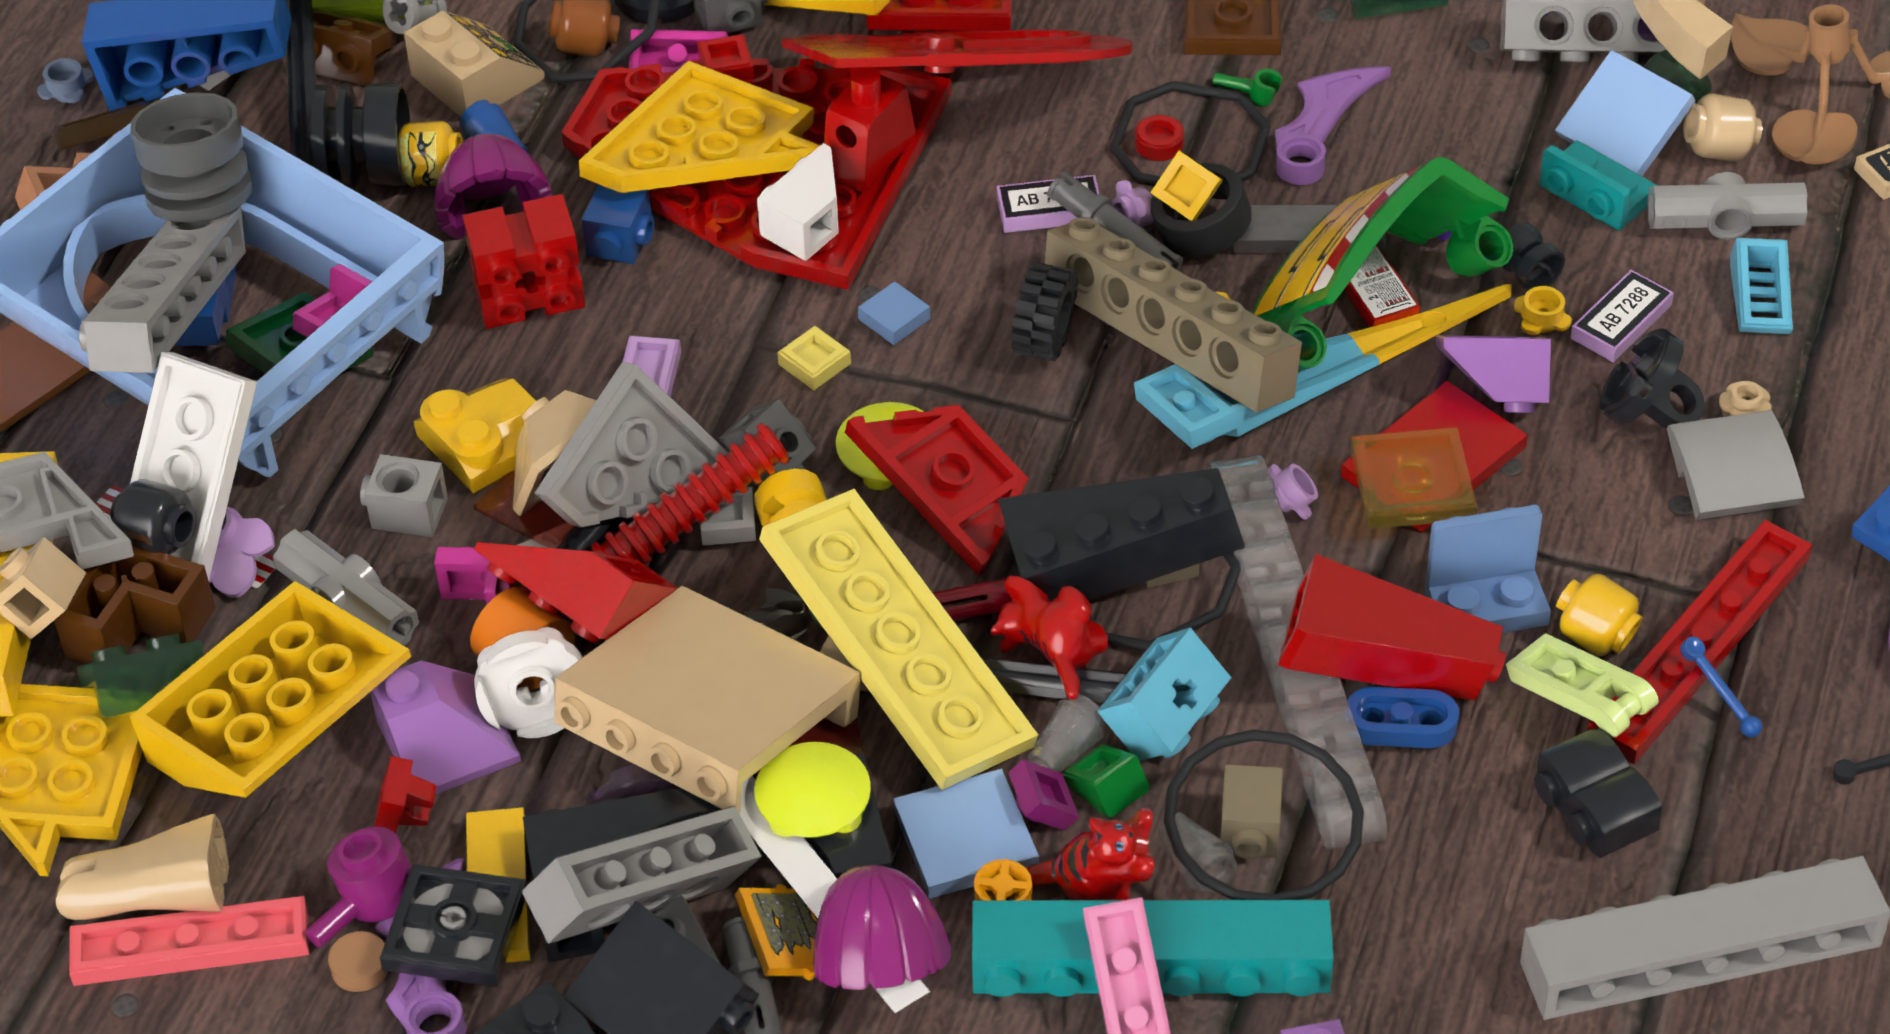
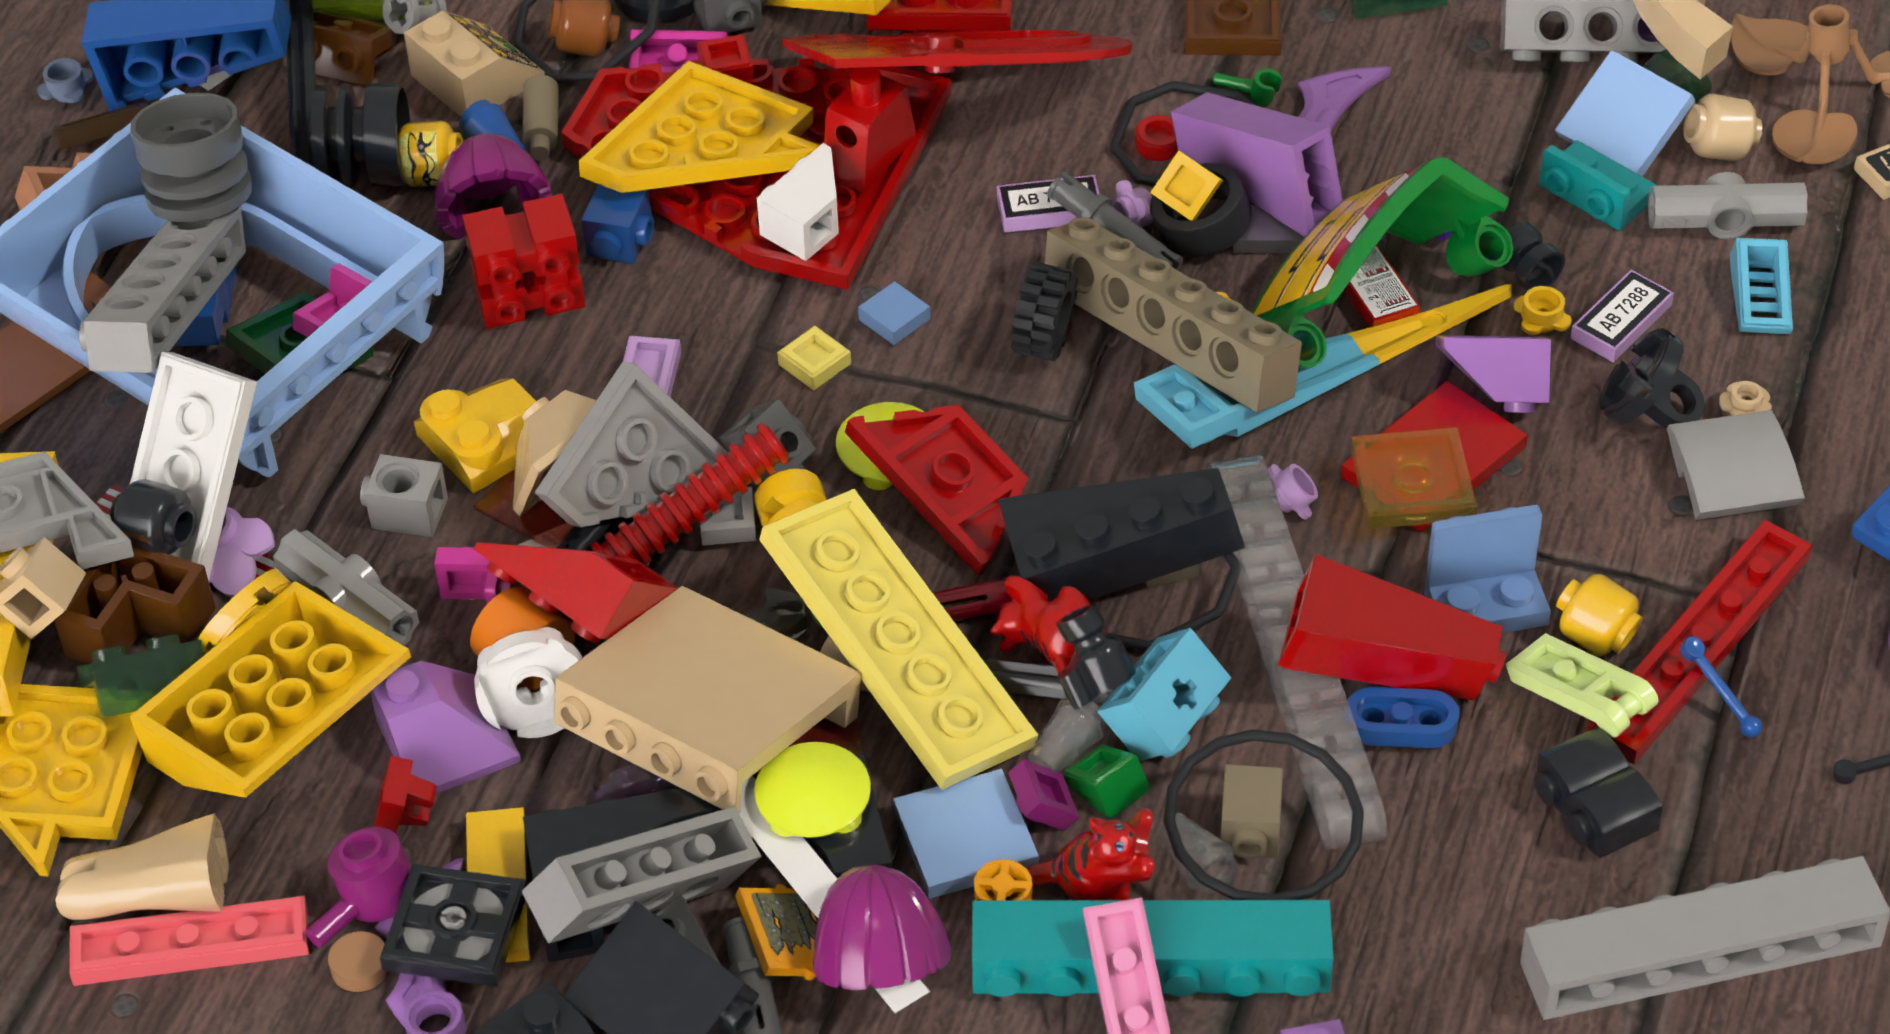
none -> yellow tile [197,568,292,654]
none -> dark tan cylinder [522,75,559,161]
none -> black piece [1056,603,1136,709]
none -> medium lavender slope [1171,92,1342,236]

